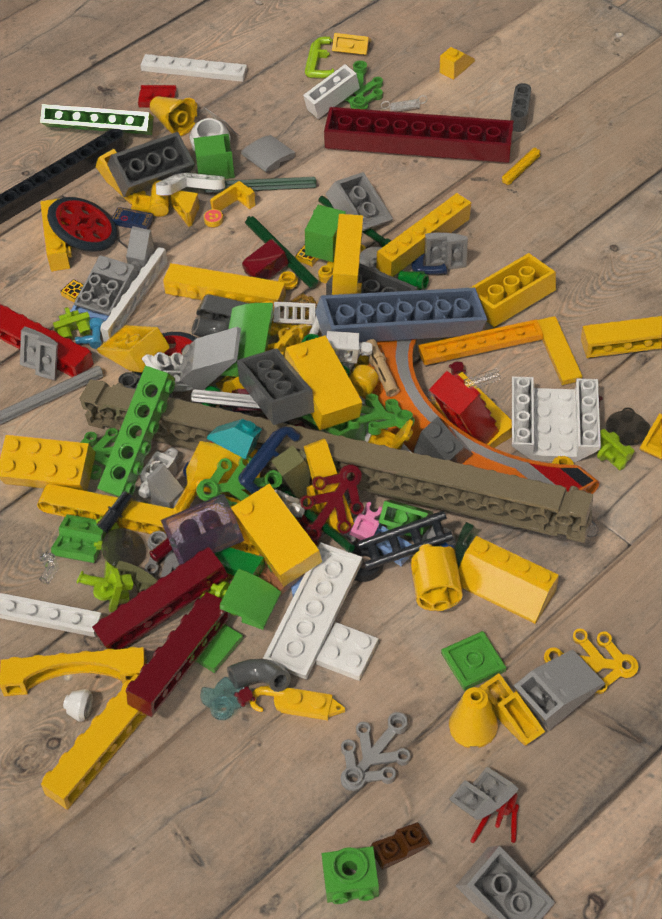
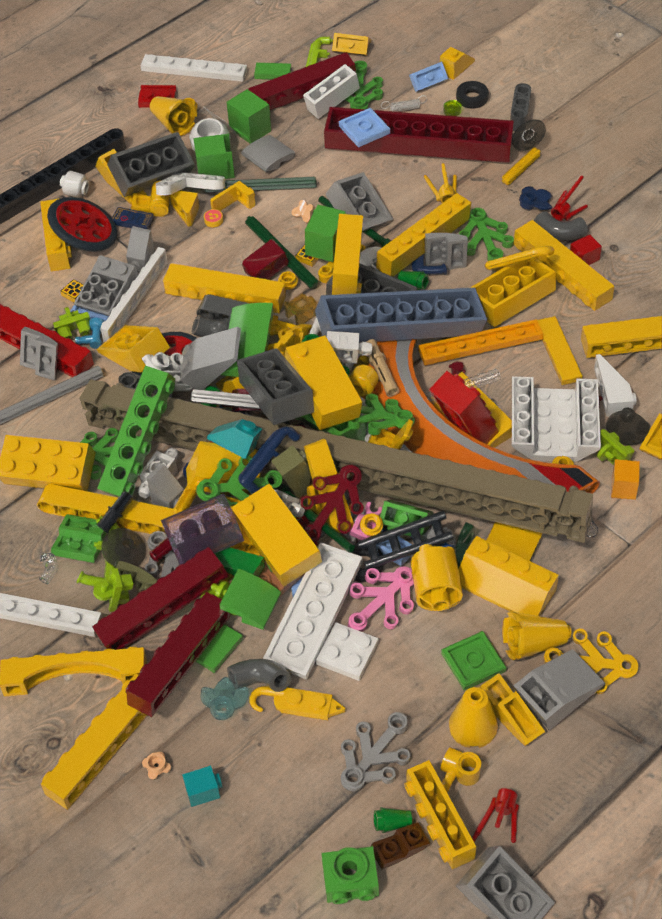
bright green brick [40,104,154,135] -> none
white cone [63,689,93,722] -> none
dark red piece [234,687,255,707] -> none
white slope [274,302,316,324] -> none
dark grey slope [413,416,473,464] -> none
light grey slope [449,767,519,820] -> none
none -> white head [60,171,89,198]
none -> light nougat plate [142,752,171,779]
none -> teal brick [182,765,223,807]
none -> bright green piece [226,89,271,144]
none -> dark red brick [248,52,356,110]
none -> bright green tile [254,62,292,80]
none -> light nougat piece [292,200,315,223]
none -> light blue tile [339,108,390,147]
none -> bright pink plant [348,566,414,632]
none -> yellow plate [360,513,383,536]
none -> green cone [373,807,412,833]
none -> yellow brick [404,760,476,870]
none -> light blue plate [409,62,448,92]
none -> yellow plant [424,163,457,203]
none -> yellow piece [440,747,481,793]
none -> clear neon green tile [443,100,462,116]
none -> black tyre [456,81,489,108]
none -> bright green plant [459,208,514,261]
none -> yellow piece [485,246,554,272]
none -> yellow slope [486,522,543,561]
none -> yellow cone [502,612,571,660]
none -> clear smoke dish [512,119,546,151]
none -> yellow brick [514,220,615,311]
none -> dark blue plate [519,186,552,210]
none -> dark grey cylinder [534,211,588,241]
none -> red plant [551,175,588,221]
none -> red brick [570,234,602,265]
none -> white slope [594,354,637,417]
none -> light orange piece [611,459,640,500]

